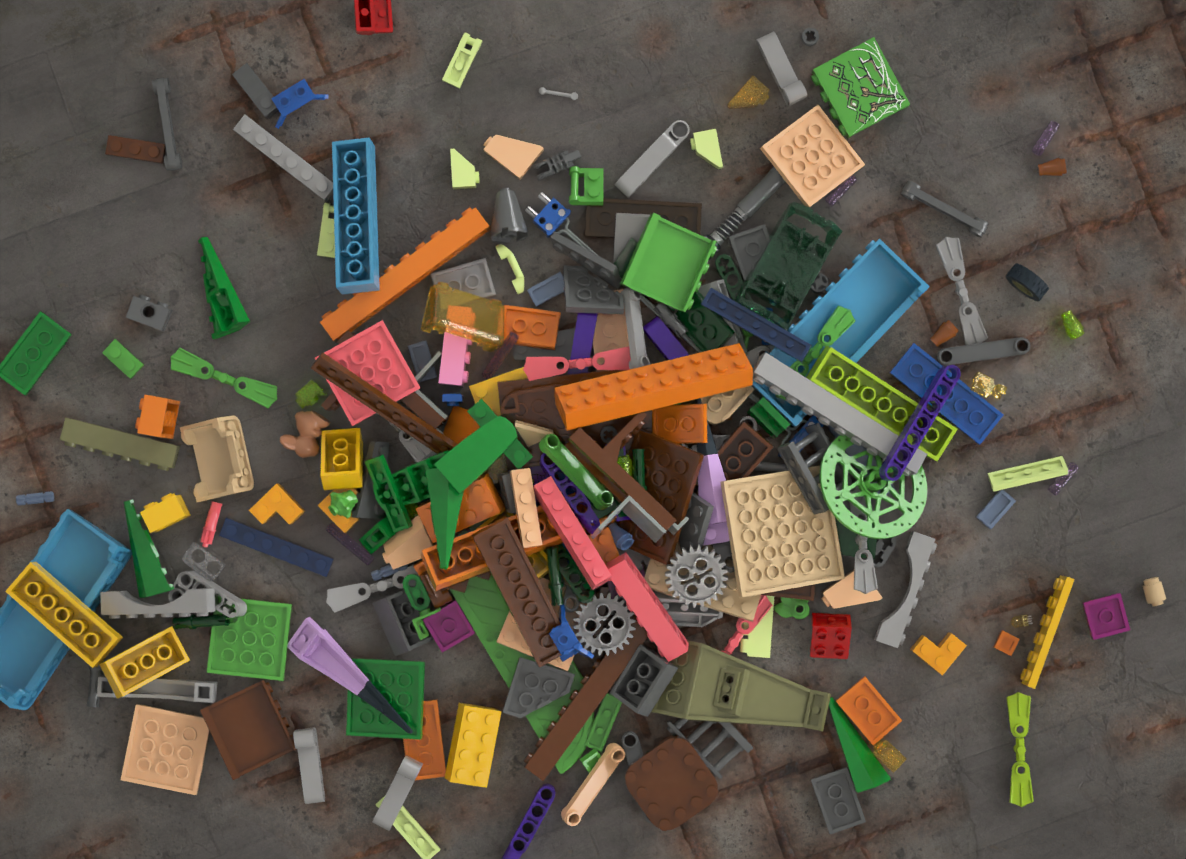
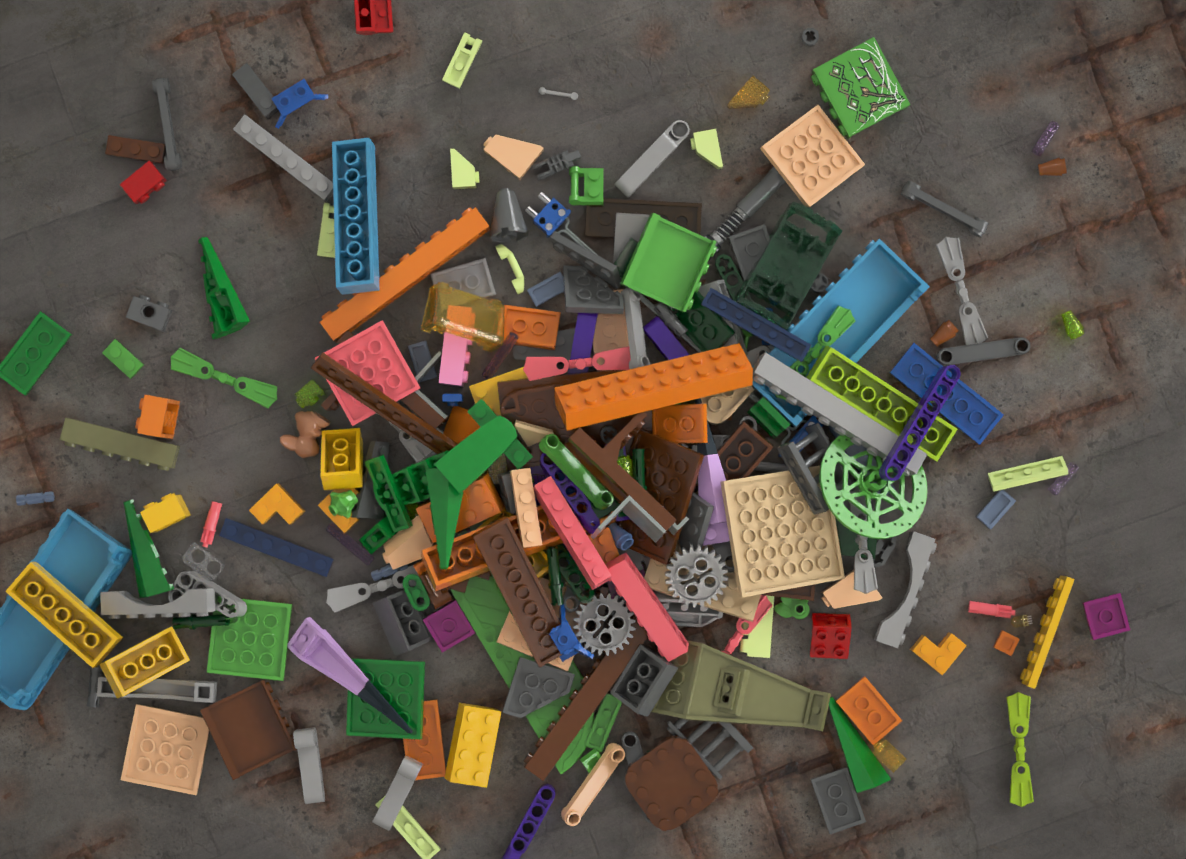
tan windscreen [180,416,254,502] -> none
bright green bracket [412,608,441,640] -> none
light grey beam [756,31,807,107] -> none
clear purple axle [826,175,857,206] -> none
clear yellow plate [971,371,1007,399] -> none
black wheel [1005,263,1049,302] -> none
tan brick [1143,577,1166,606] -> none
none -> red brick [120,160,167,204]
none -> coral piece [968,601,1015,618]

